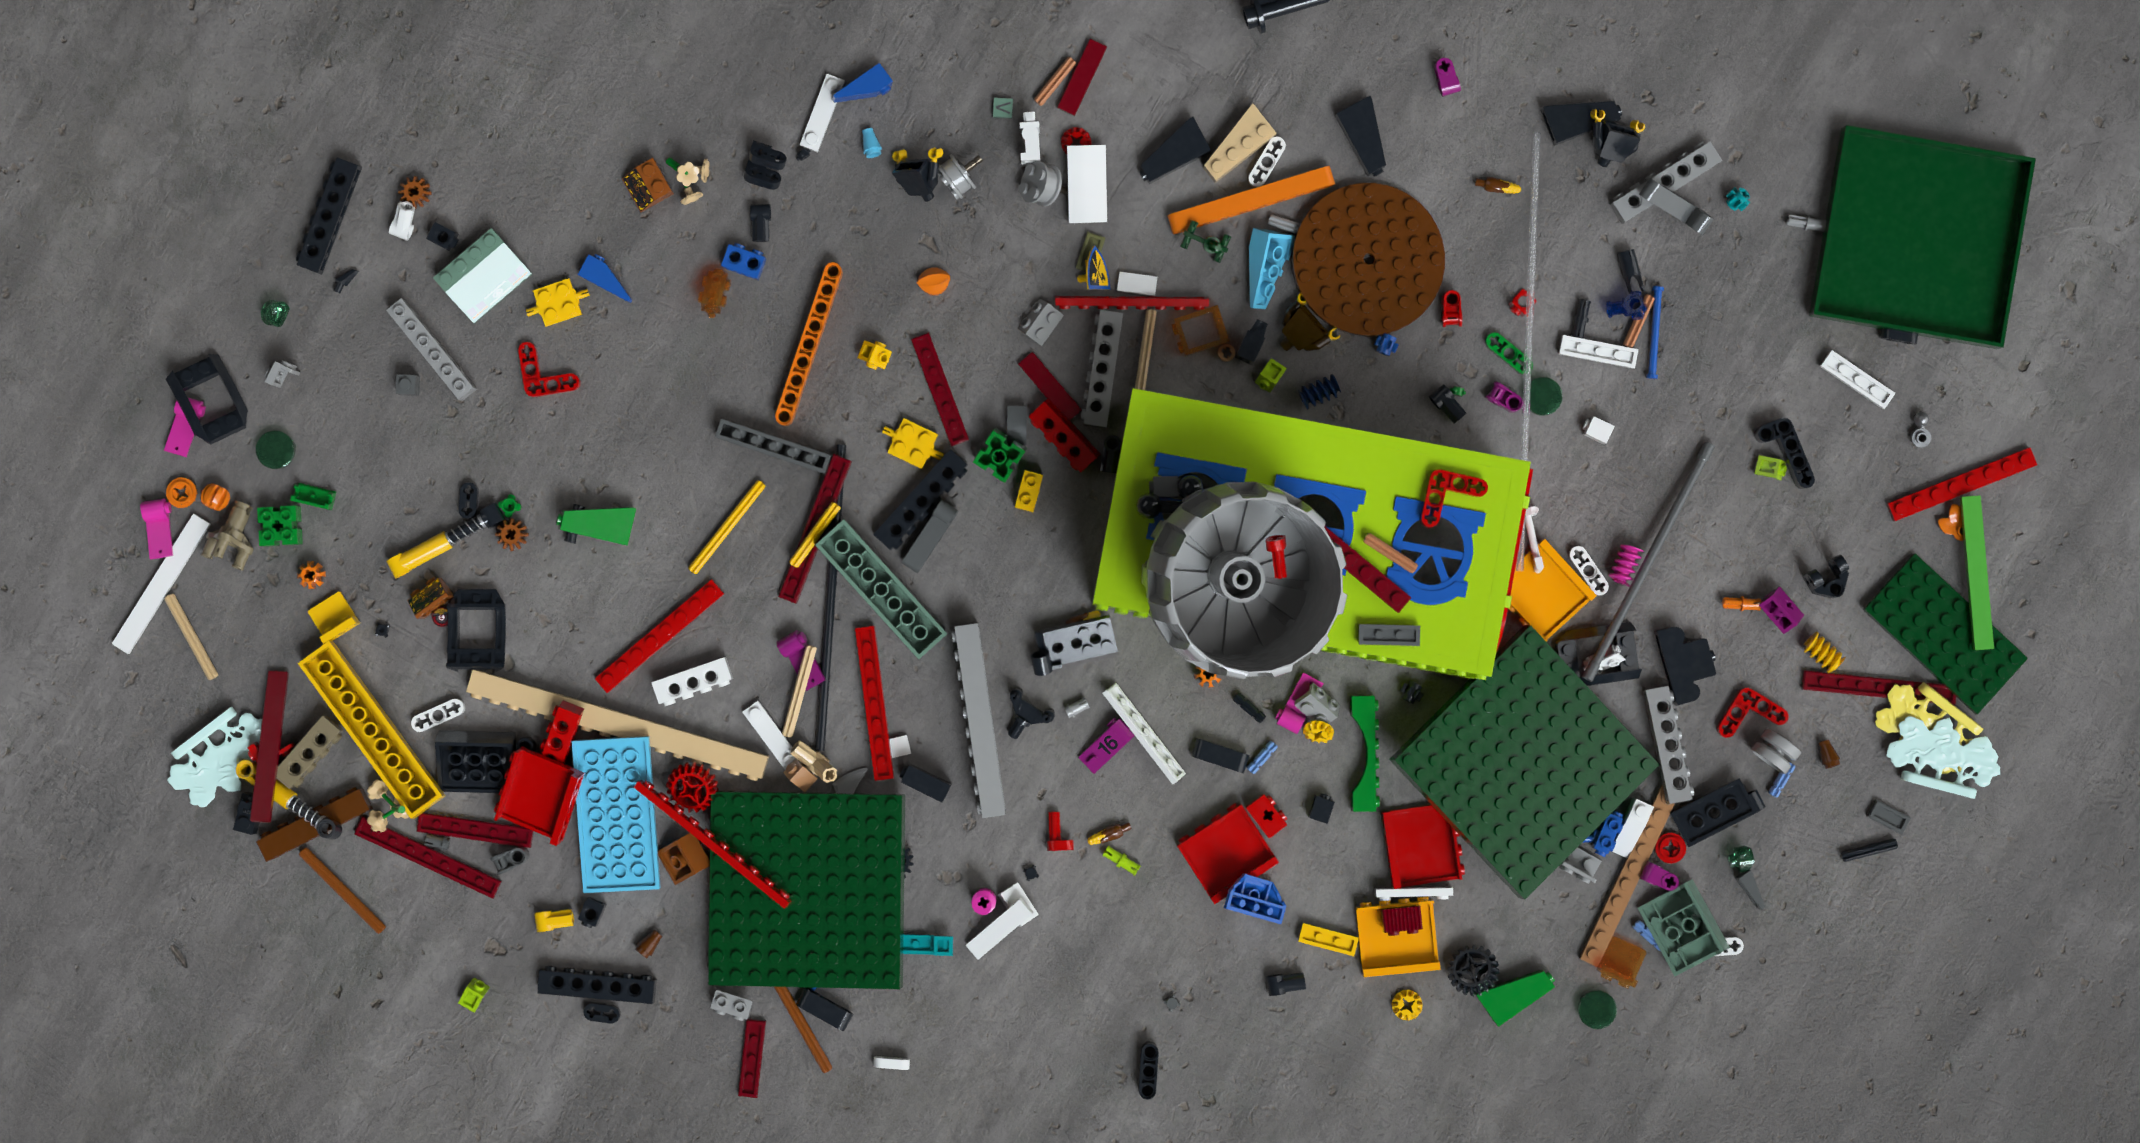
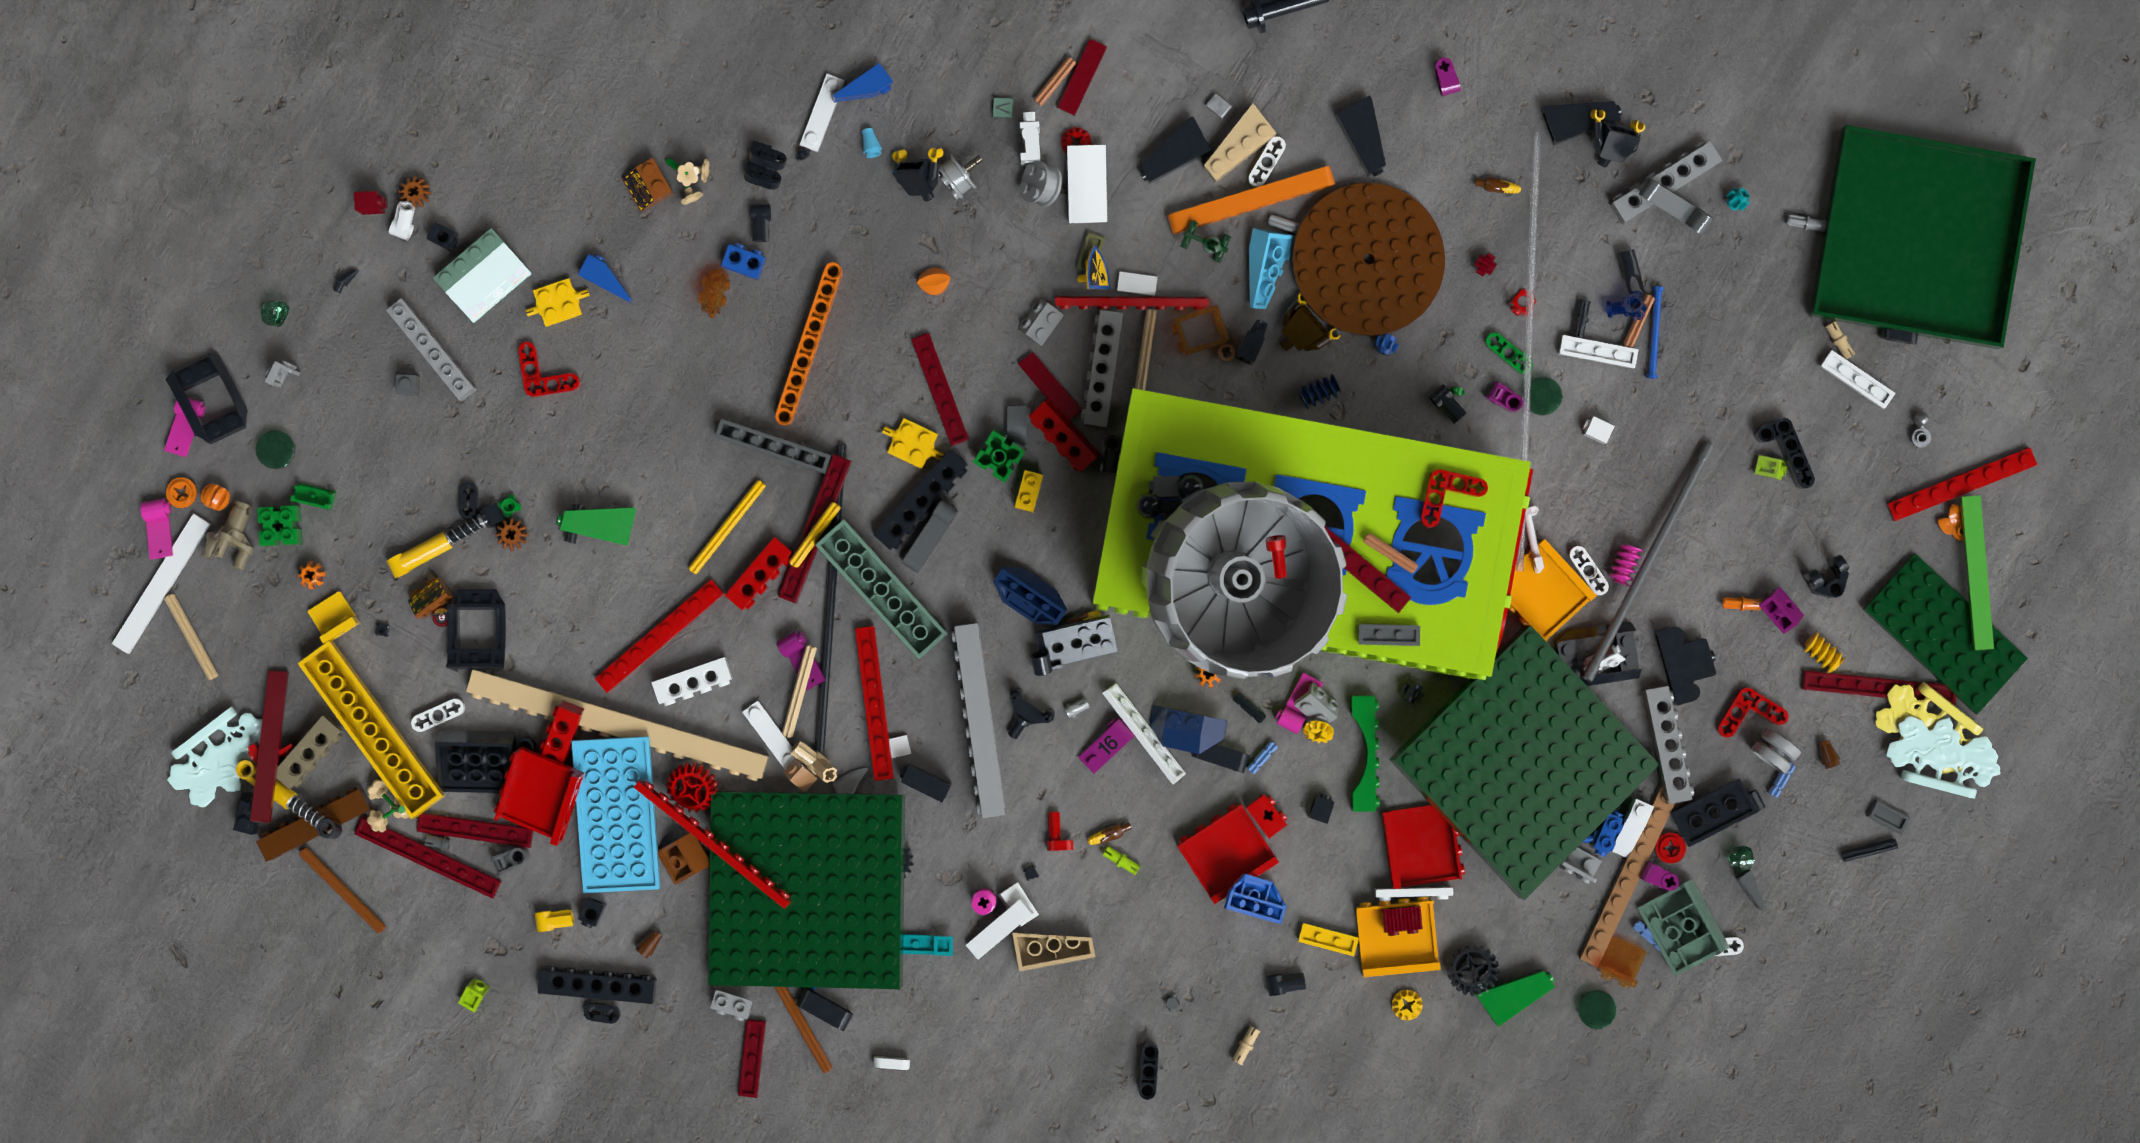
black brick [296,157,362,275] -> none
yellow brick [857,340,892,370] -> none
lime bracket [1255,358,1287,393] -> none
red piece [1441,290,1462,327] -> none
none -> dark red brick [354,190,388,215]
none -> red brick [724,537,794,611]
none -> dark blue wedge [993,567,1067,625]
none -> tan wedge [1012,933,1096,972]
none -> dark blue wedge [1150,705,1228,754]
none -> flat silver piece [1205,93,1232,119]
none -> tan pin [1231,1026,1260,1065]
none -> dark red gear [1474,252,1497,277]
none -> tan pin [1825,321,1855,359]

